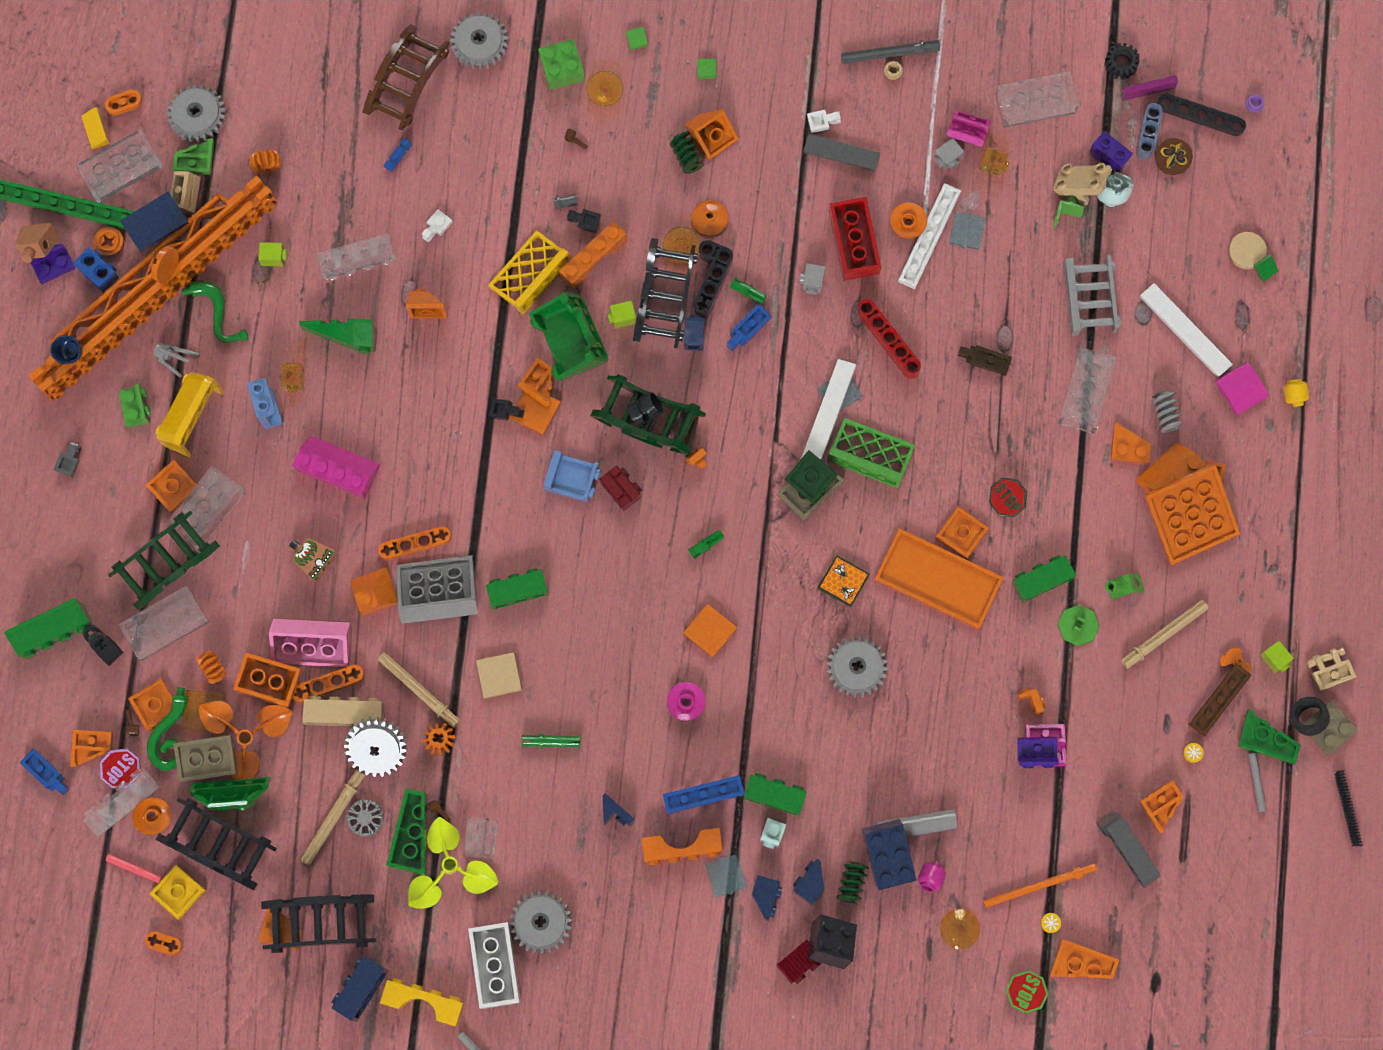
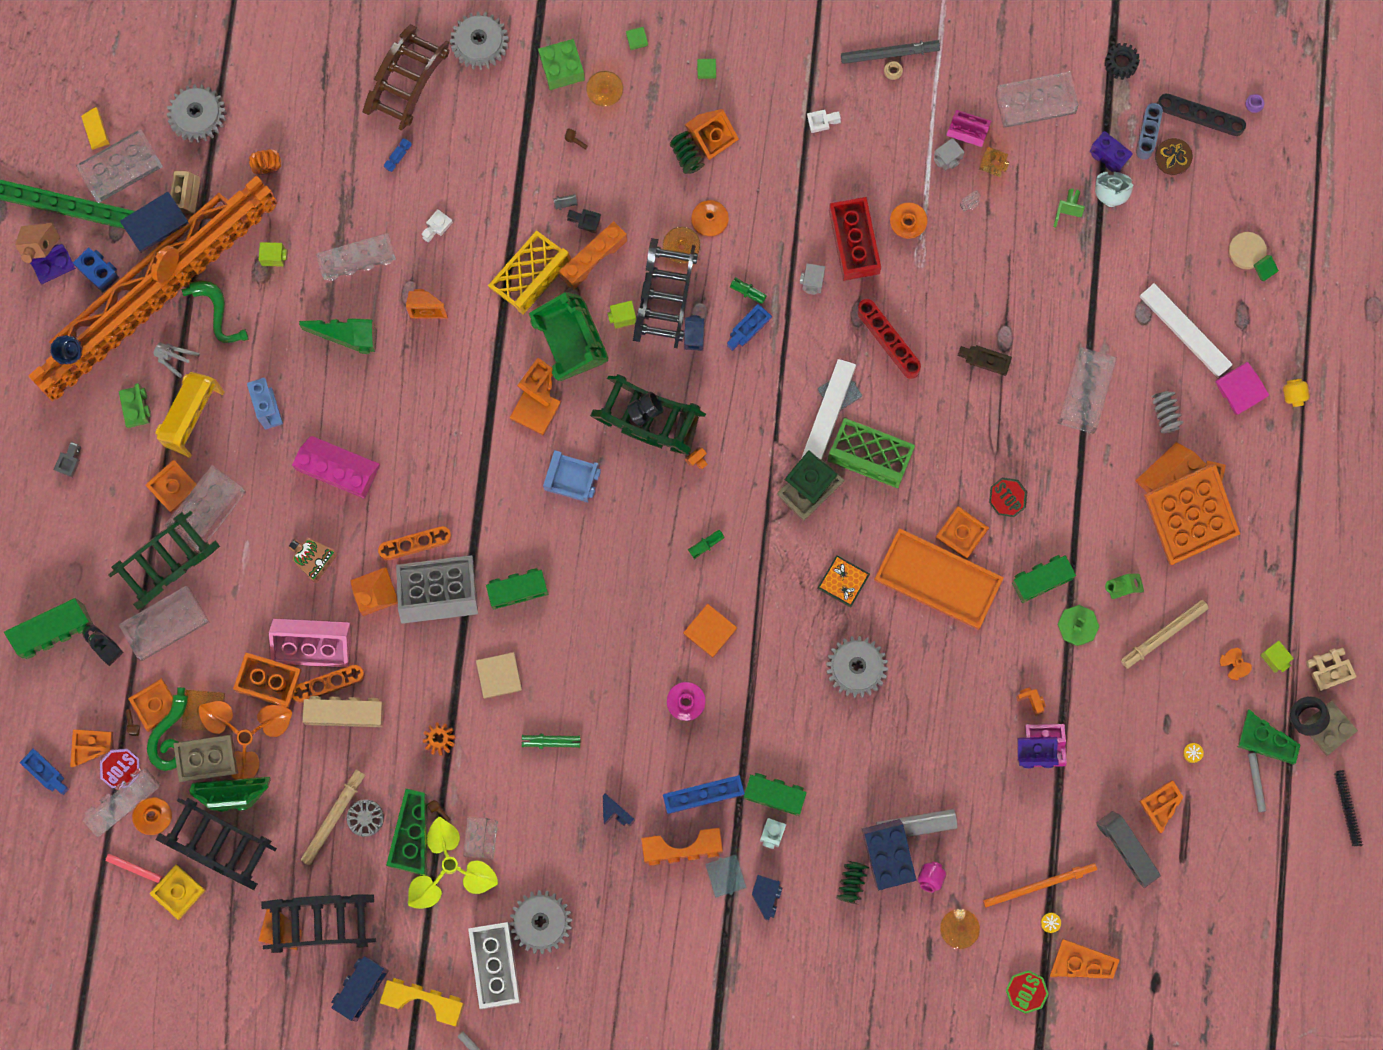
orange gear [93,227,124,256] -> none
orange plate [105,89,142,116] -> none
orange beam [145,931,183,956] -> none
bright green wing [173,138,214,175] -> none
orange gear [196,650,226,684] -> none
clear yellow brick [281,363,304,393] -> none
gear [344,716,408,777] -> none
tan axle [378,652,460,728] -> none
black plate [488,399,525,421] -> none
dark red brick [599,465,642,511] -> none
black beam [694,240,733,318] -> none
dark red brick [776,939,821,984] -> none
dark blue slope [793,859,824,906] -> none
dark grey tile [803,134,880,172] -> none
black brick [807,914,857,969] -> none
white tile [898,183,961,289] -> none
clear light blue piece [949,212,986,250] -> none
tan shield [1053,163,1112,205] -> none
light grey fence [1063,255,1121,336] -> none
orange wing [1110,423,1151,464] -> none
magenta tile [1120,75,1178,101] -> none
reddish brown tile [1188,663,1252,737] -> none

